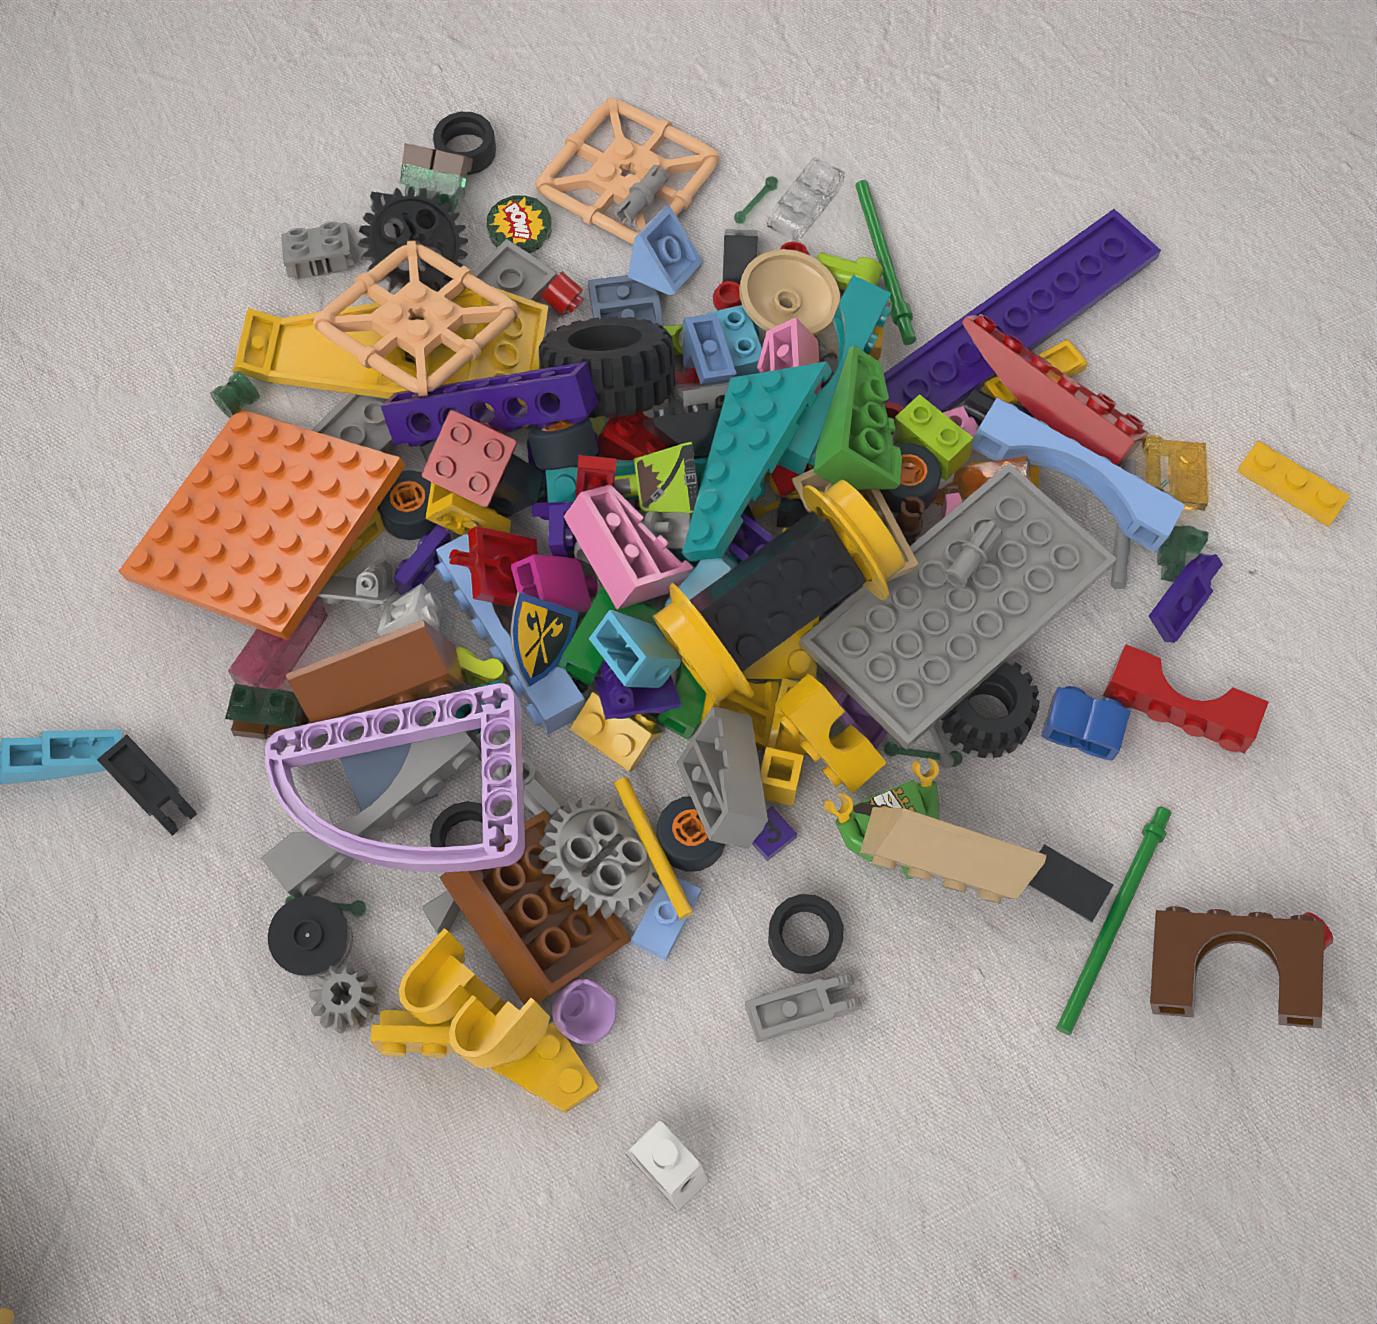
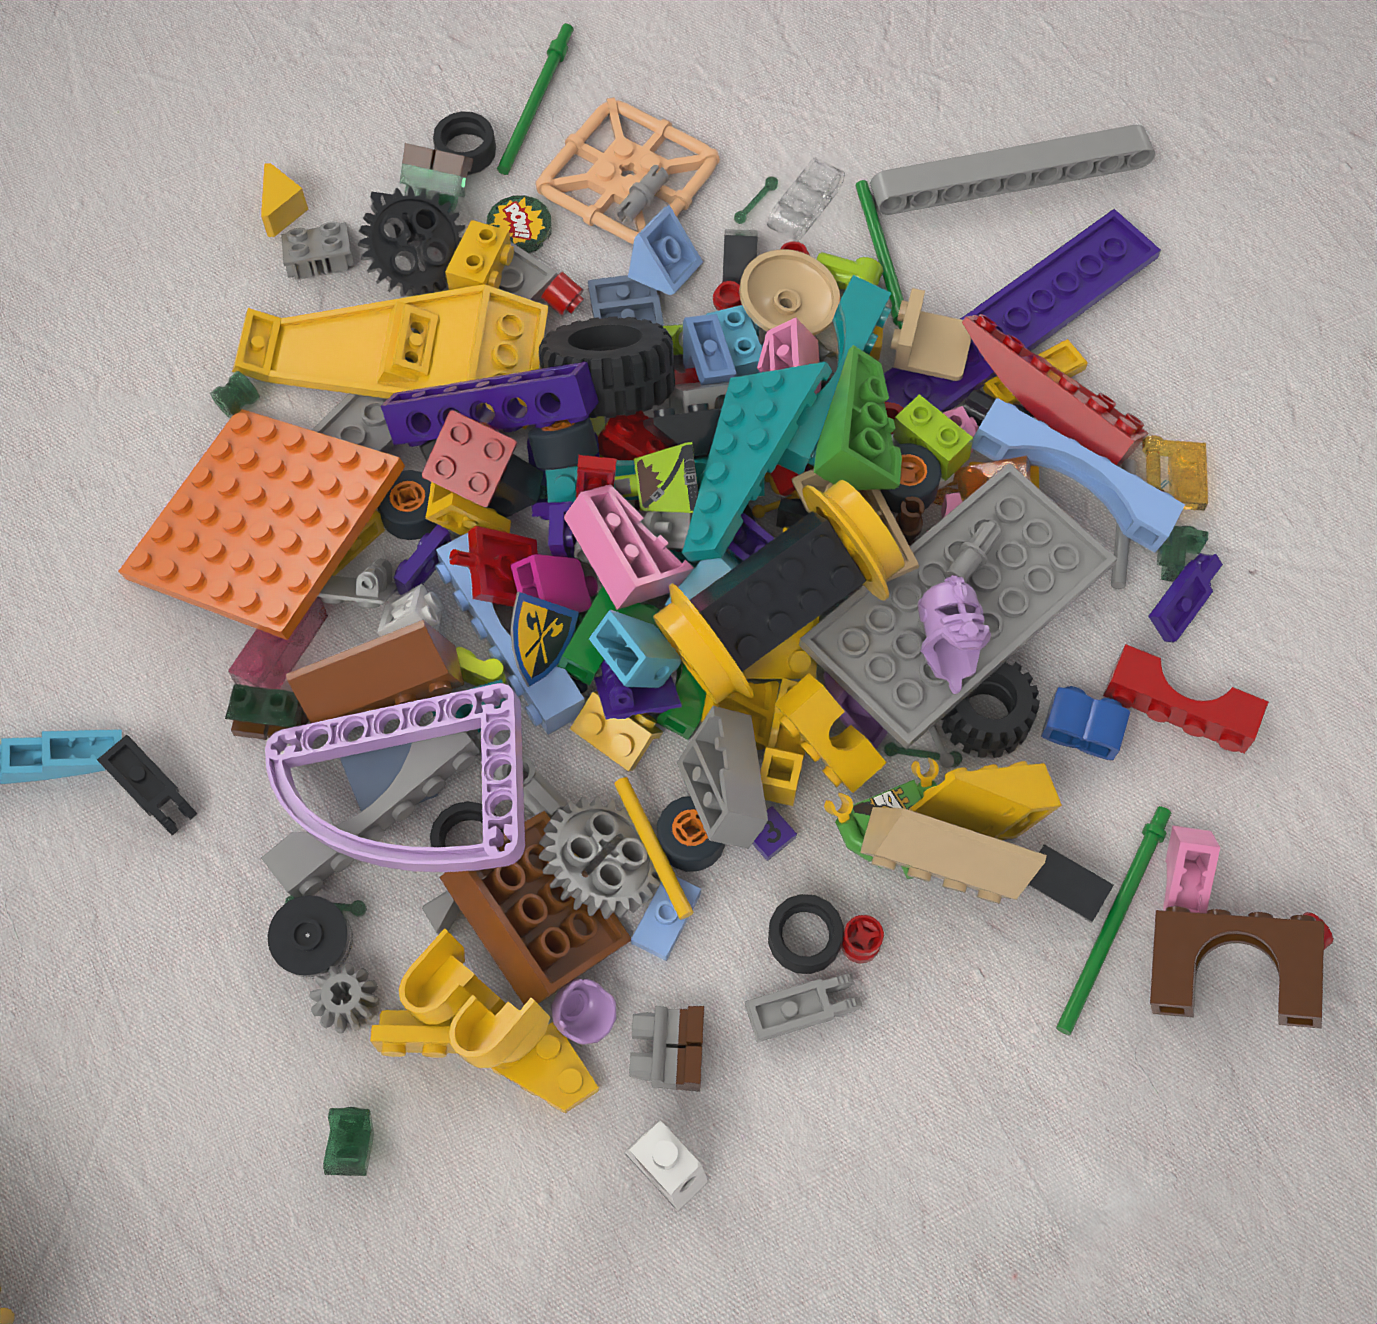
light nougat plate [314,241,519,396] -> none
yellow plate [1237,441,1350,527] -> none
none -> yellow slope [261,163,309,237]
none -> clear green bracket [323,1107,374,1176]
none -> yellow brick [445,220,514,290]
none -> green bar [497,23,574,175]
none -> light grey hips [629,1006,704,1092]
none -> red wheel [841,915,884,964]
none -> light grey beam [870,124,1155,215]
none -> tan bracket [890,288,971,381]
none -> yellow slope [911,761,1062,840]
none -> lavender helmet [918,575,991,694]
none -> bright pink arch [1163,826,1220,913]

